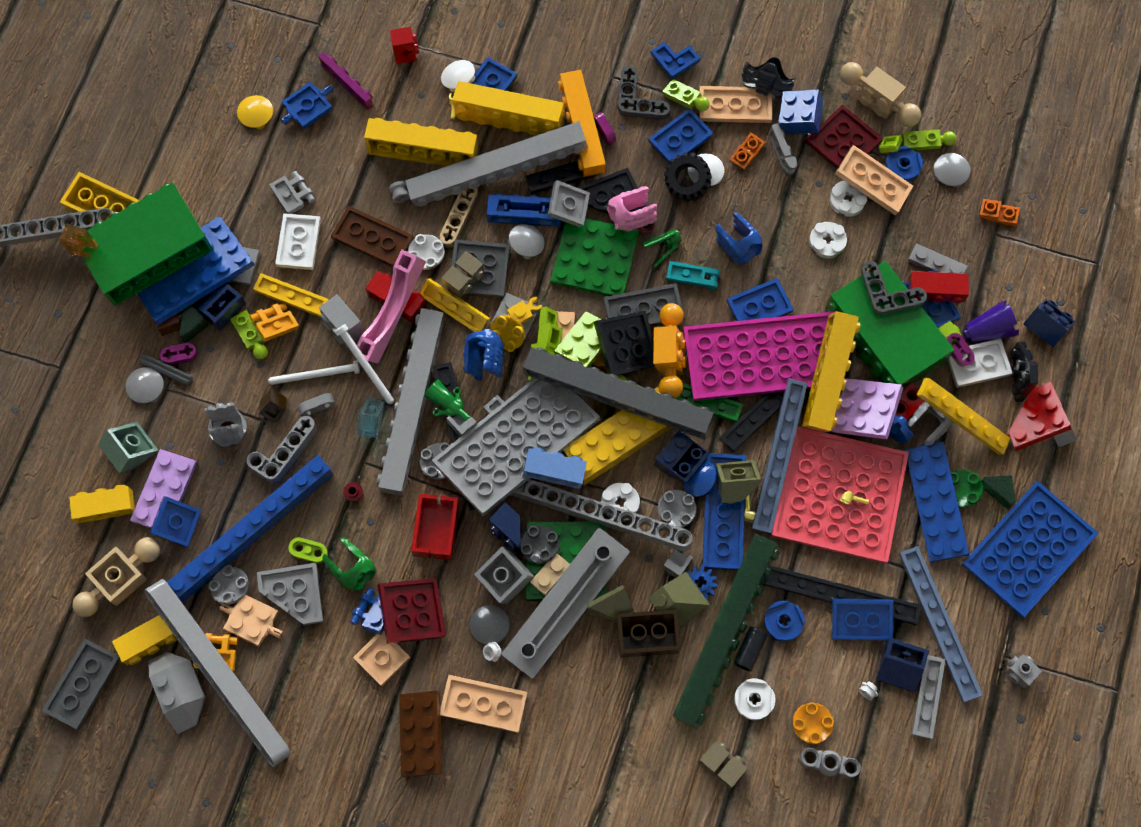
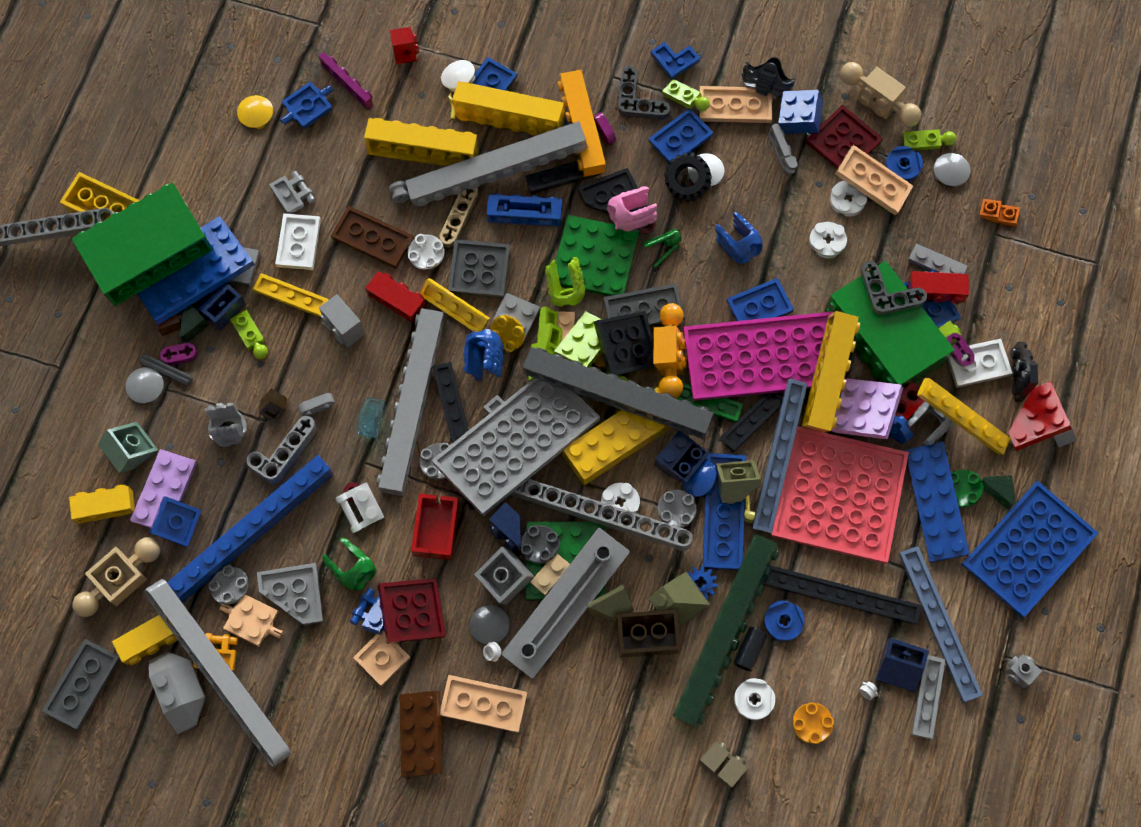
clear orange hinge [59,223,98,257] -> none
light orange plate [250,303,299,342] -> none
white bar [268,360,360,385] -> none
lime plate [289,537,328,564] -> none
white bar [334,324,394,405] -> none
bright pink arch [357,249,426,364] -> none
green piece [424,379,471,421] -> none
dark tan piece [442,251,484,298] -> none
light grey panel [447,415,477,437] -> none
yellow plate [507,297,542,325] -> none
light grey dish [508,224,544,259] -> none
medium blue brick [522,447,587,489] -> none
light grey plate [548,180,590,228] -> none
light grey panel [662,550,693,578] -> none
teal plate [666,261,720,290] -> none
orange slope [729,132,766,170] -> none
light grey piece [799,748,861,779] -> none
blue tile [832,599,893,640] -> none
light yellow hand [840,491,869,505] -> none
lime tile [879,135,903,153] -> none
dark purple cone [963,300,1019,342] -> none
dark blue slope [1023,299,1075,347] -> none
none -> white plate [335,482,384,533]
none -> lime piece [545,257,586,307]

